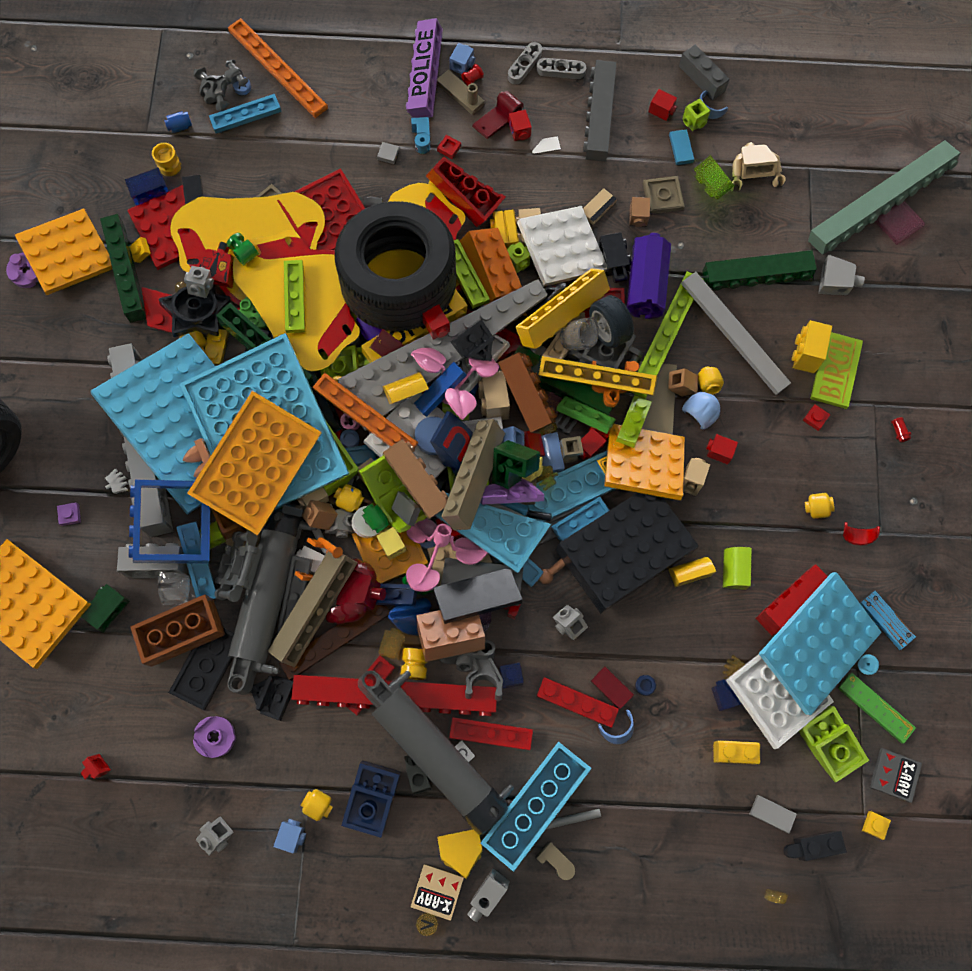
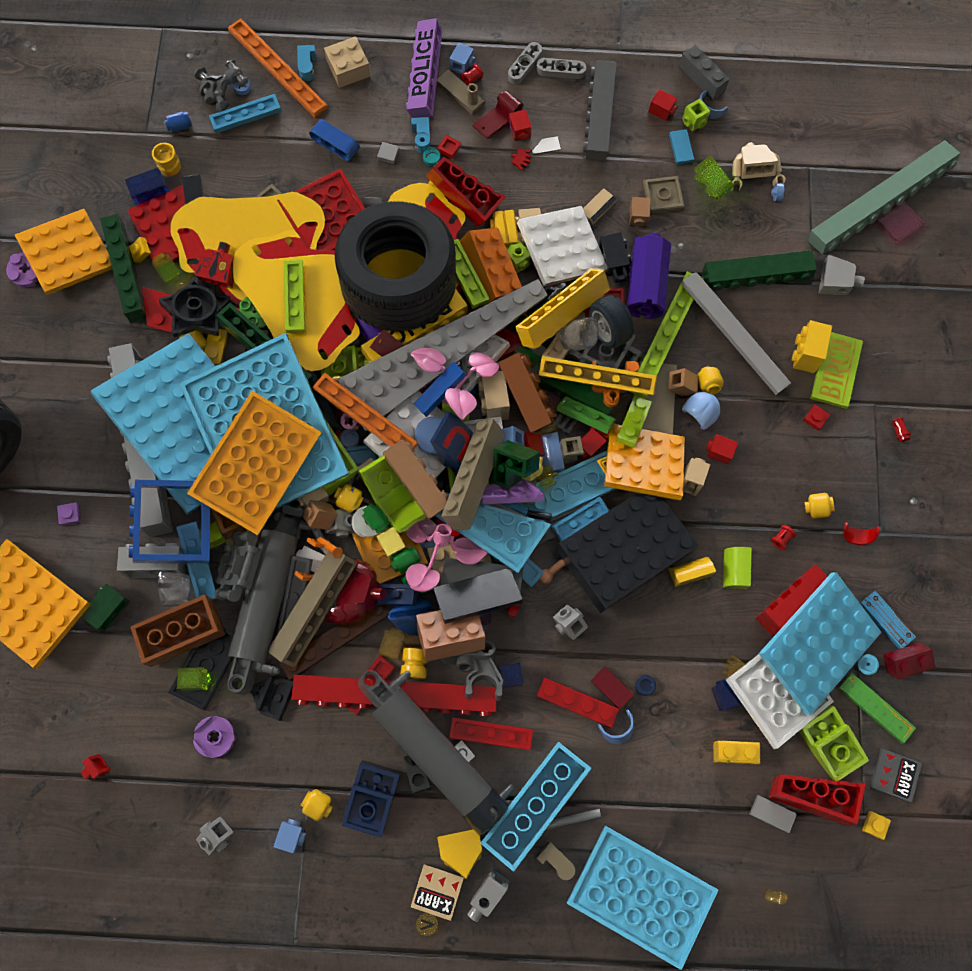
white piece [105,469,128,494] -> none
nougat tile [183,438,211,478] -> none
light grey brick [184,266,214,298] -> none
green piece [227,233,259,265] -> none
yellow brick [382,372,429,404] -> none
dark grey tile [391,491,421,526] -> none
red brick [422,305,450,340] -> none
black slope [450,319,495,361] -> none
black brick [783,830,847,861] -> none
none -> clear neon green brick [152,253,180,282]
none -> clear neon green brick [177,667,210,691]
none -> dark azure leg [297,45,317,82]
none -> blue beam [309,119,360,161]
none -> tan brick [324,36,371,88]
none -> green brick [390,547,421,574]
none -> teal tile [423,148,440,167]
none -> red piece [511,148,531,171]
none -> medium azure plate [566,826,718,970]
none -> red wedge [769,774,866,827]
none -> medium blue tile [771,183,785,202]
none -> red bush [771,525,797,551]
none -> dark red brick [883,643,936,680]

